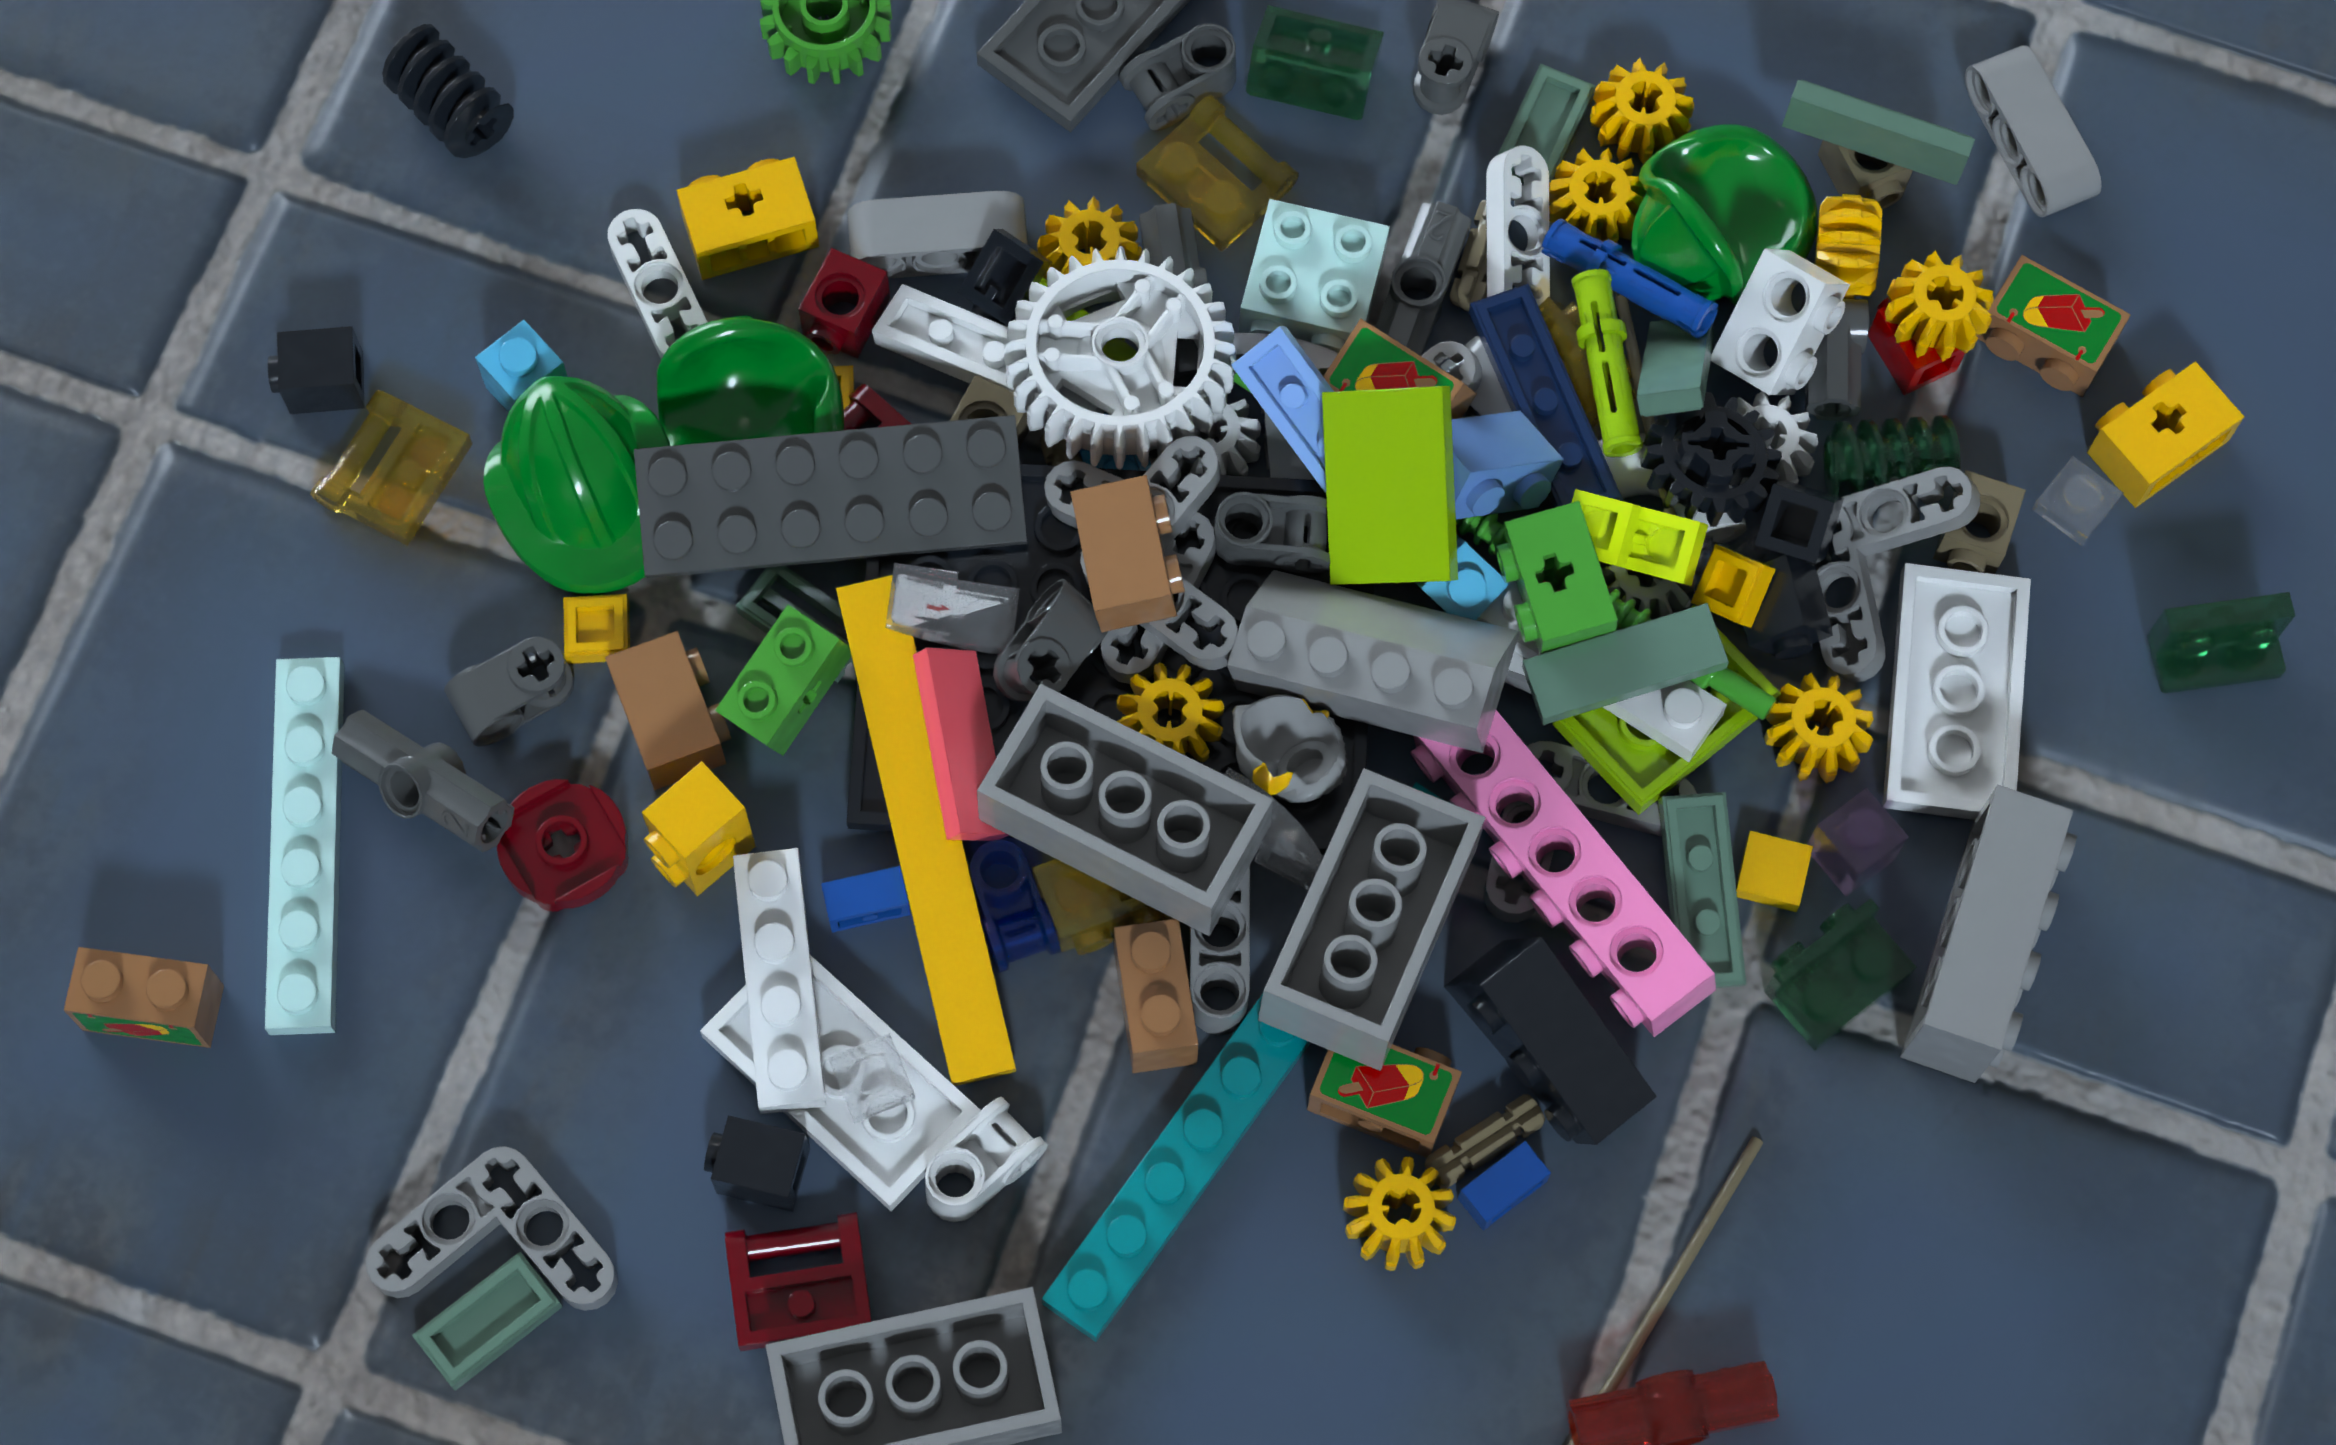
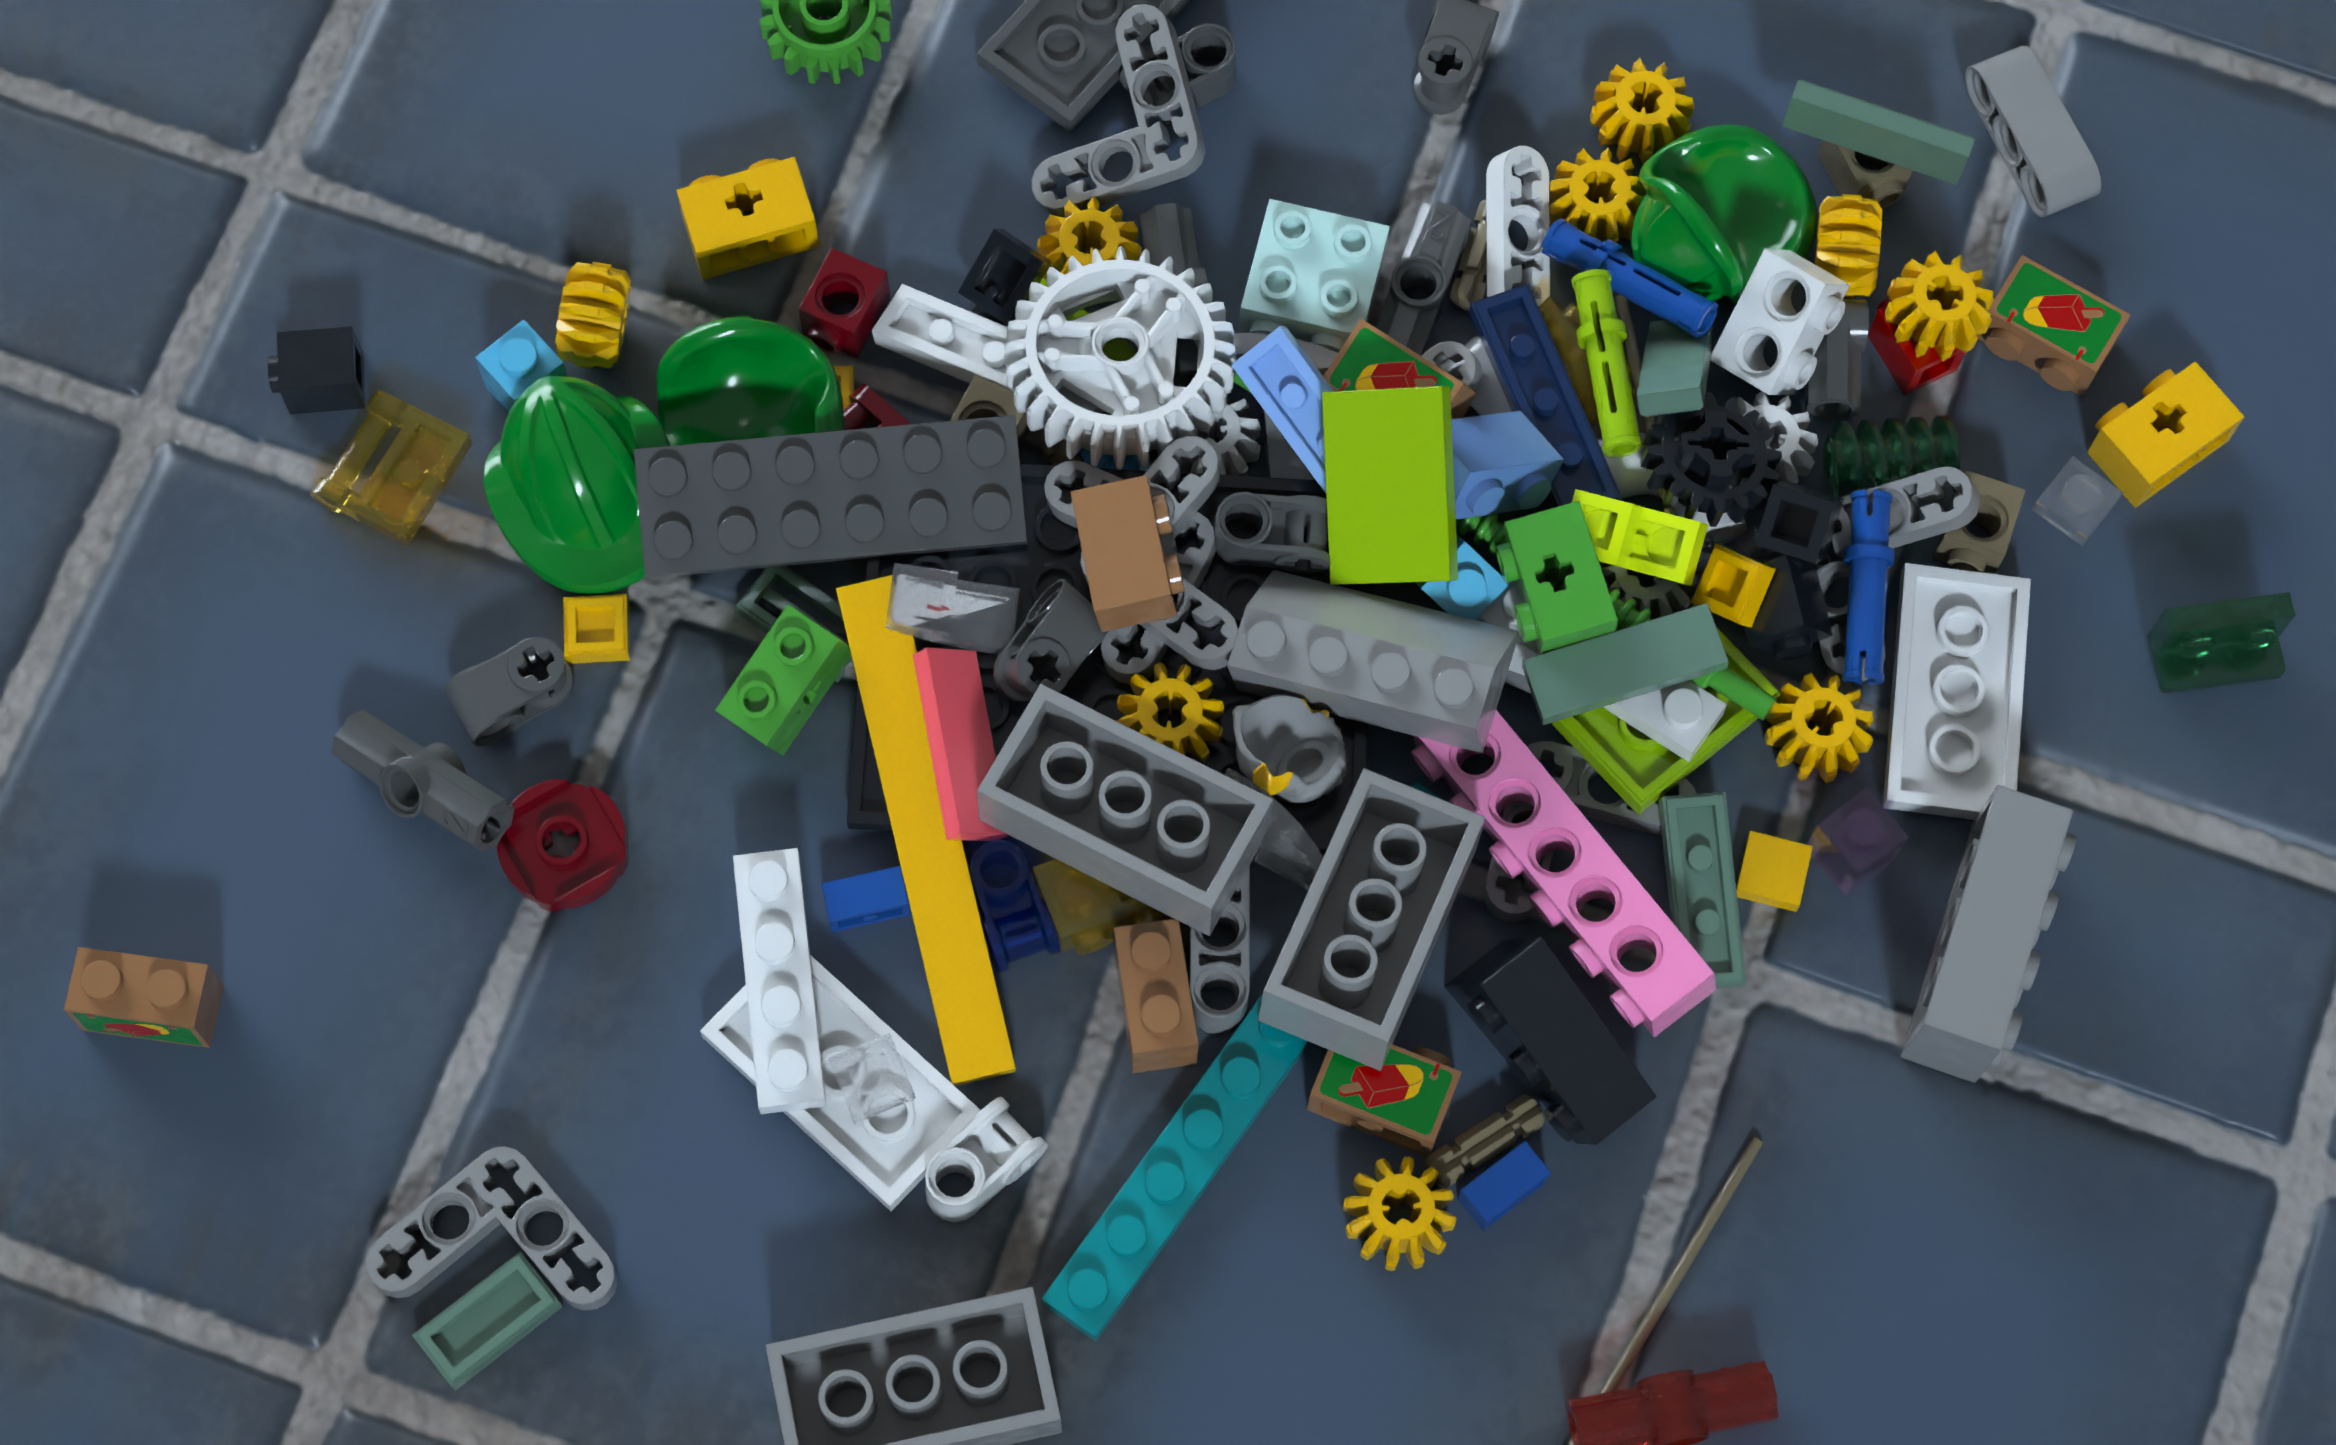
light aqua plate [265,657,344,1035] -> none
black piece [382,24,514,158] -> none
medium nougat brick [605,631,732,790] -> none
white beam [608,209,708,359] -> none
yellow brick [642,761,756,897] -> none
black brick [704,1115,810,1212] -> none
dark red plate [725,1212,872,1351] -> none
light grey beam [847,191,1028,278] -> none
clear yellow plate [1136,95,1299,252] -> none
clear green bracket [1246,5,1384,120] -> none
sand green tile [1498,63,1596,184] -> none
clear green bracket [1764,899,1917,1051] -> none
none -> yellow gear [555,262,632,369]
none -> light grey beam [1031,4,1206,216]
none -> blue pin [1842,489,1895,685]

